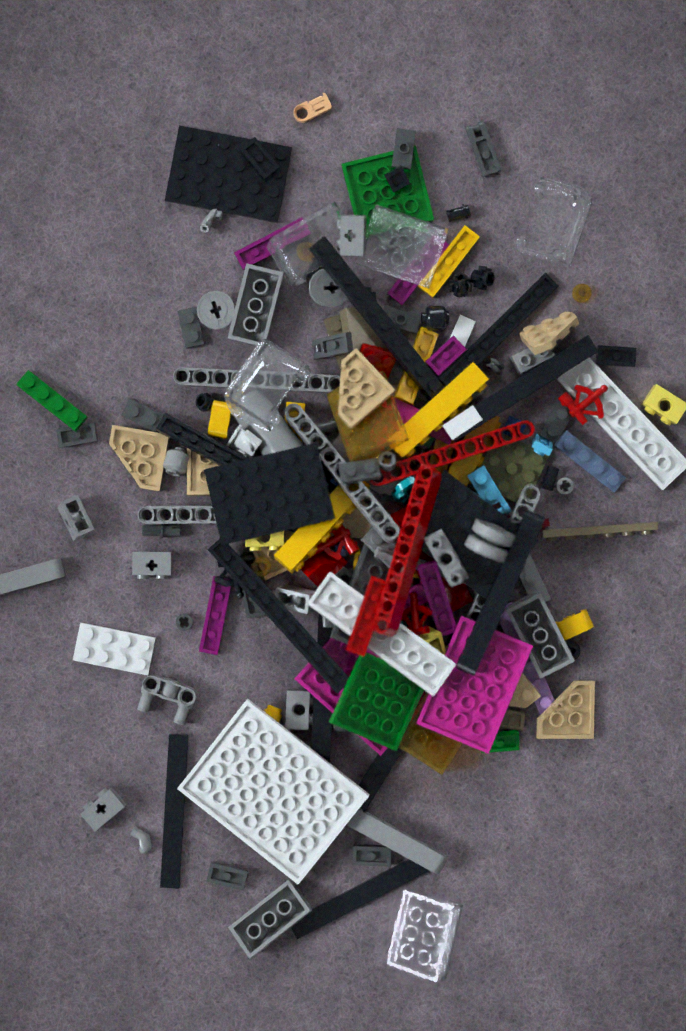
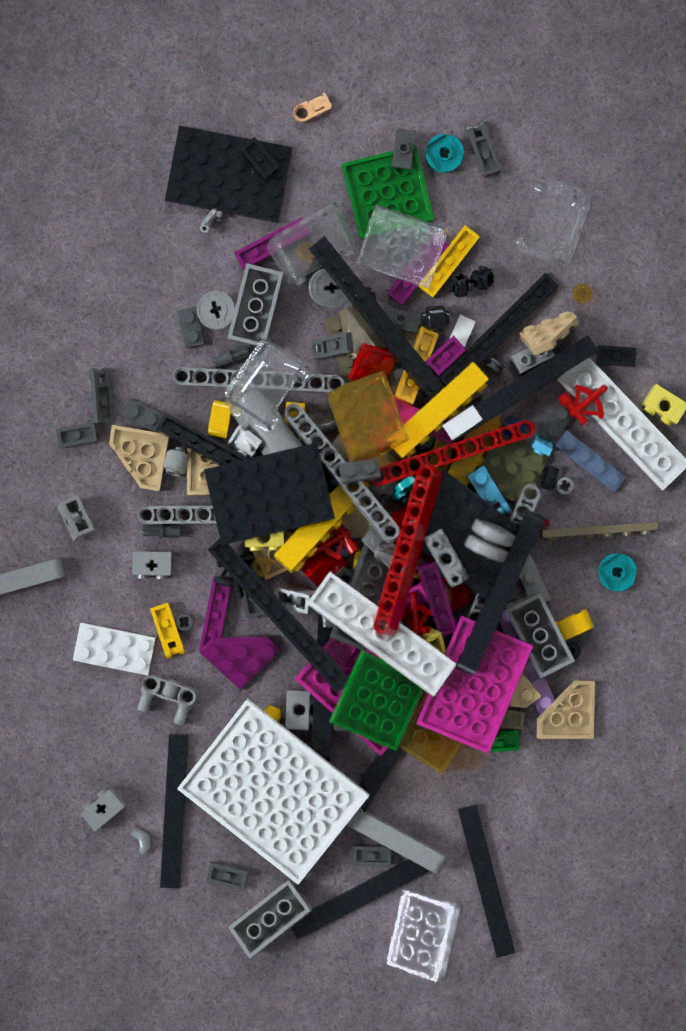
green plate [16,370,88,432] -> none
black plate [196,393,213,412] -> none
light grey brick [337,215,367,256] -> none
tan plate [338,348,395,429] -> none
red plate [345,576,386,657] -> none
dark grey bush [378,451,396,471] -> none
black plate [384,165,410,193] -> none
black pin [446,204,471,222] -> none
none -> dark grey plate [88,368,114,422]
none -> yellow plate [150,602,186,659]
none -> magenta plate [199,635,281,691]
none -> dark grey axle [212,345,251,369]
none -> teal plate [425,134,464,173]
none -> black tile [458,804,515,958]
none -> teal plate [598,553,637,591]

